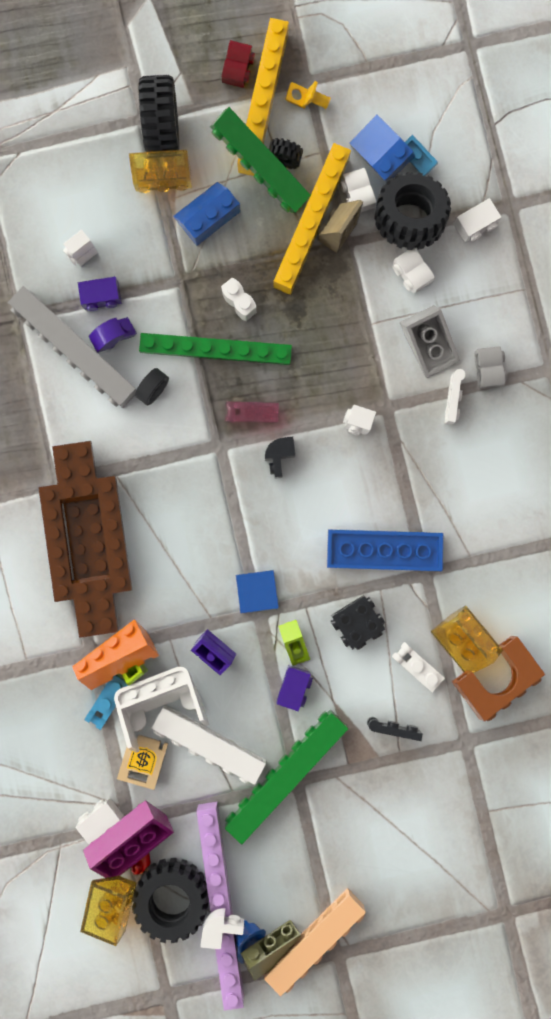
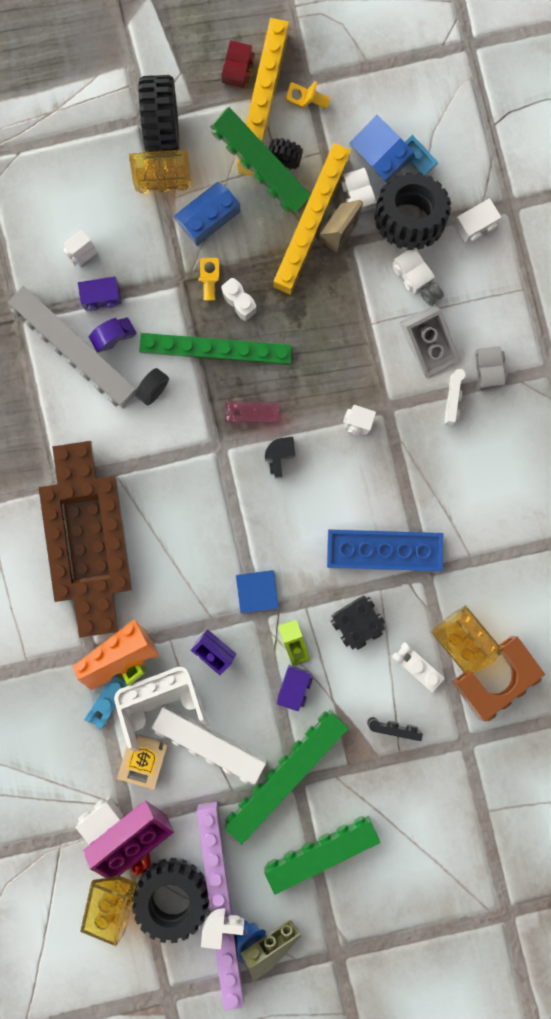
light nougat brick [264,888,366,997] -> none
none -> yellow bracket [199,258,219,300]
none -> green brick [264,816,381,895]
none -> dark grey wheel [420,282,444,306]

